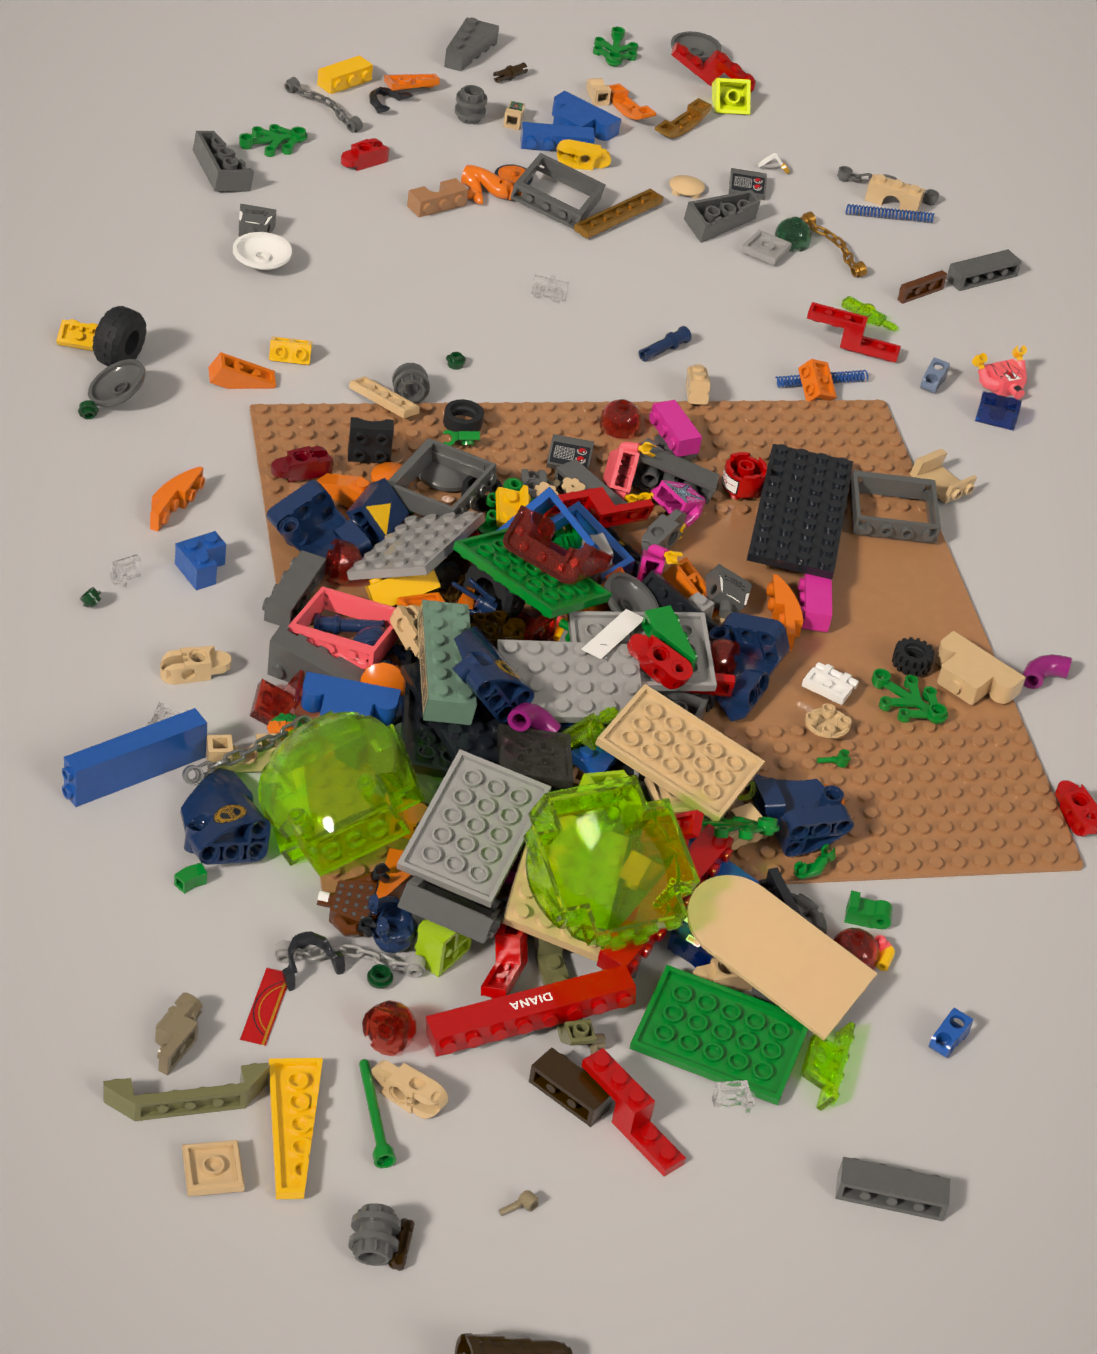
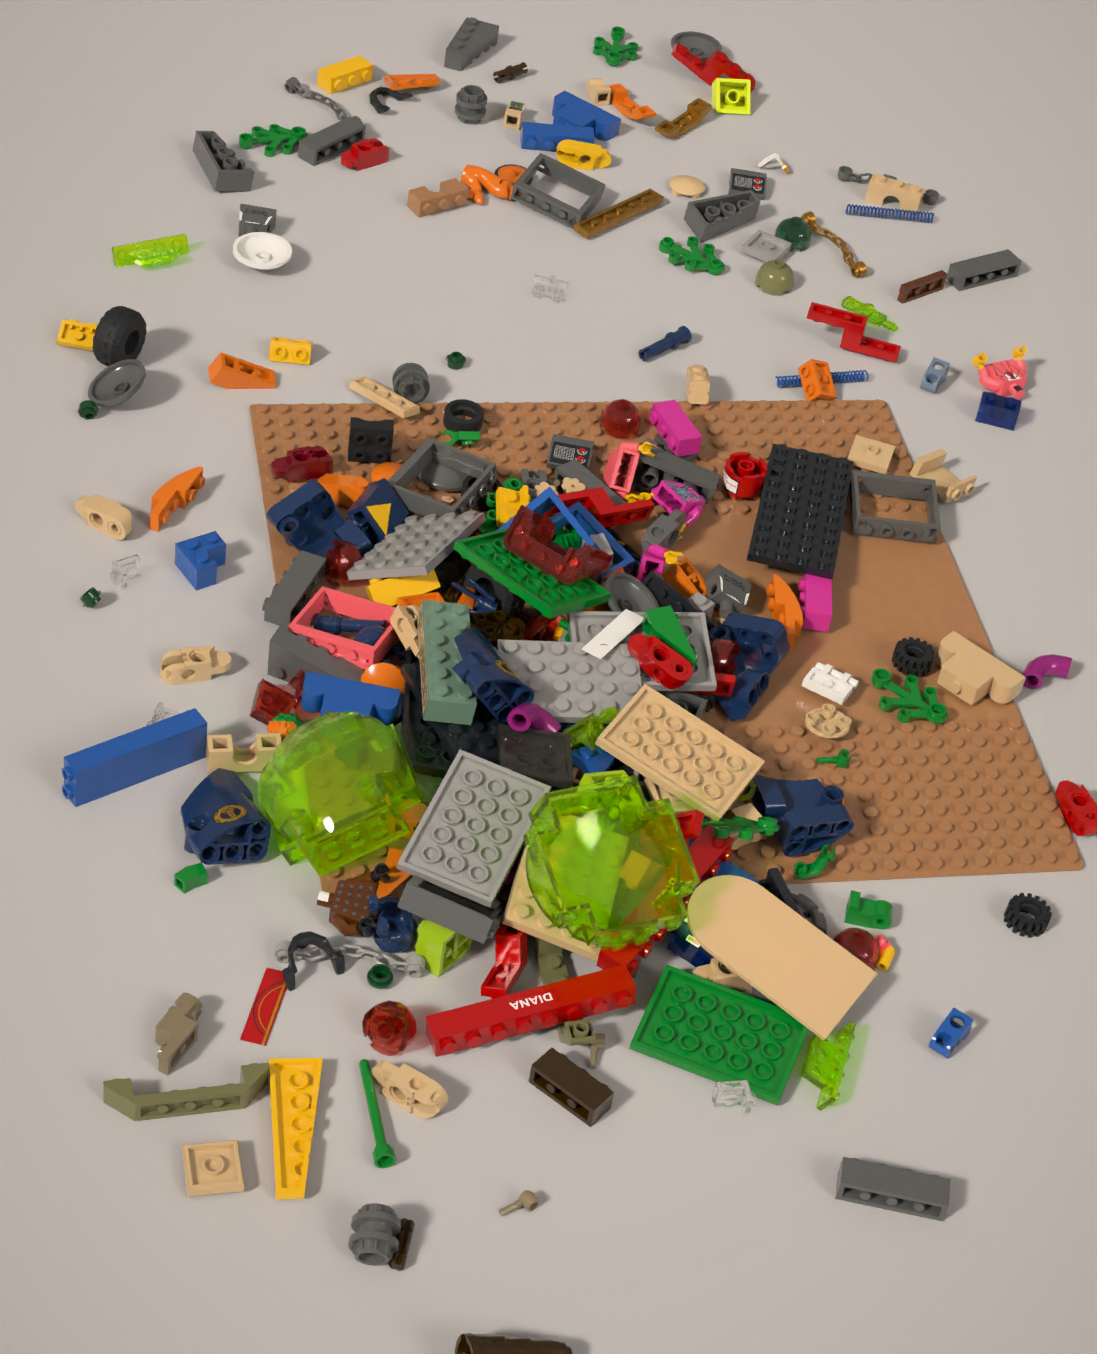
dark grey piece [182,715,314,785] -> none
red bracket [581,1048,686,1177] -> none
none -> tan piece [74,494,132,540]
none -> clear neon green bracket [112,233,189,268]
none -> dark grey brick [298,117,366,166]
none -> green plant [659,236,725,276]
none -> olive cylinder [755,260,794,296]
none -> tan plate [847,435,896,474]
none -> black tyre [1004,893,1052,938]

